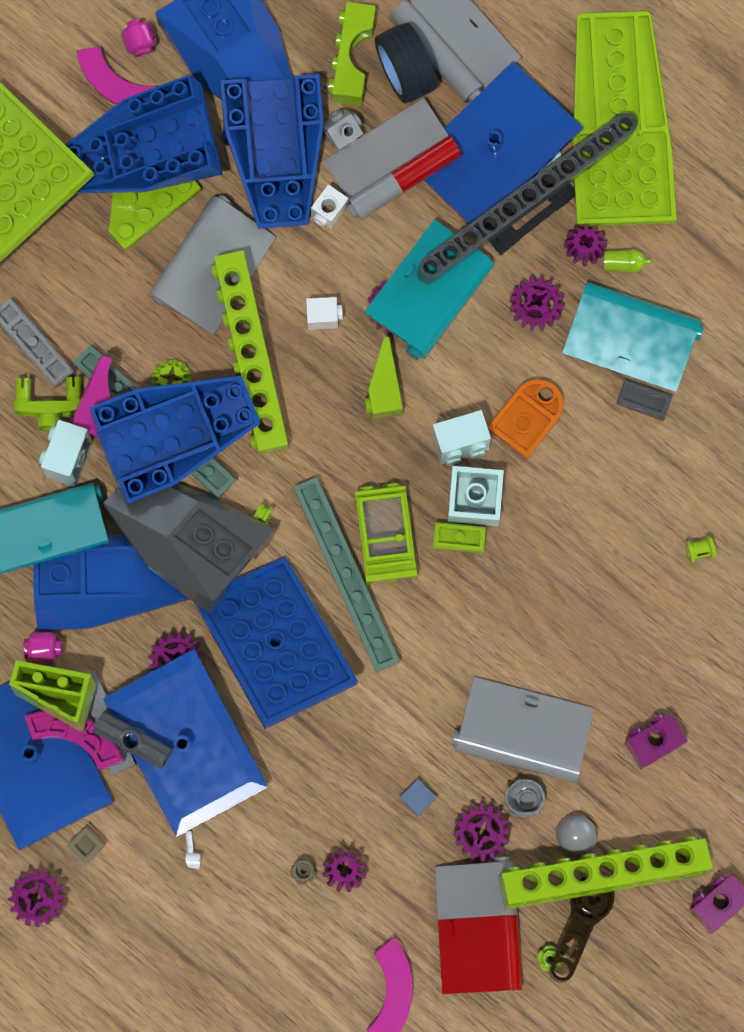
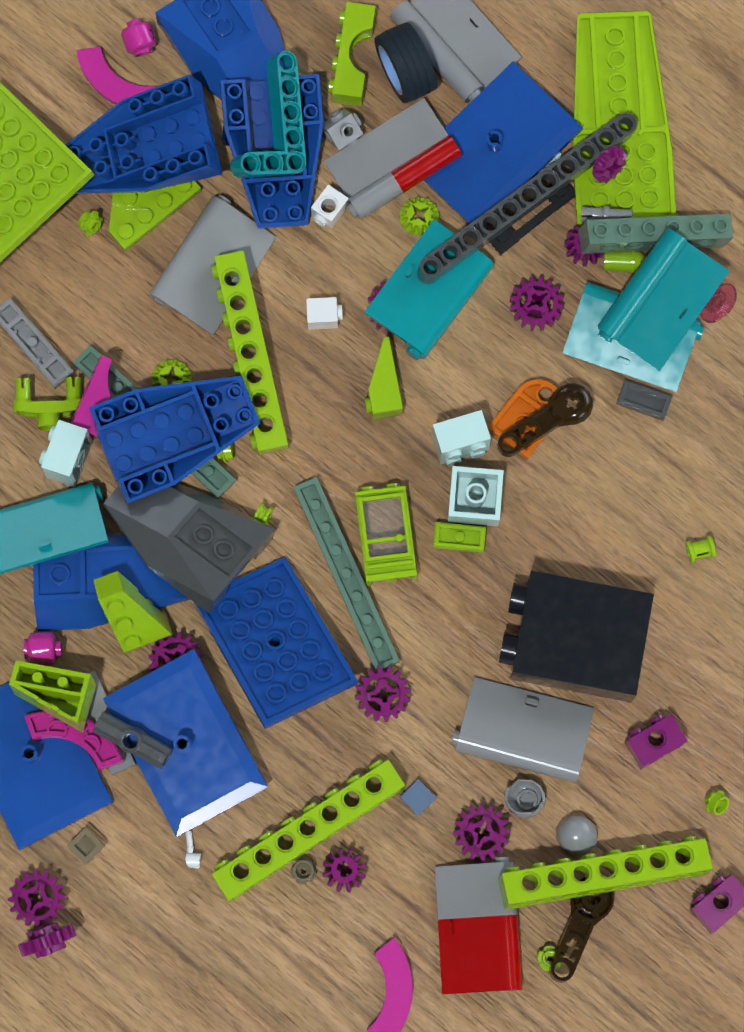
none -> magenta gear [18,922,76,958]
none -> lime plate [78,210,103,237]
none -> lime wedge [93,571,172,653]
none -> lime brick [212,759,405,902]
none -> lime plate [217,444,234,463]
none -> teal beam [230,51,306,178]
none -> magenta gear [354,665,411,722]
none -> lime gear [399,196,439,236]
none -> dark brown beam [497,383,593,457]
none -> black brick [499,571,654,703]
none -> sand green brick [578,214,734,254]
none -> light grey pin [581,206,632,223]
none -> magenta gear [592,146,627,183]
none -> teal door [597,227,730,371]
none -> clear pink piece [700,283,737,323]
none -> lime plate [705,790,729,815]

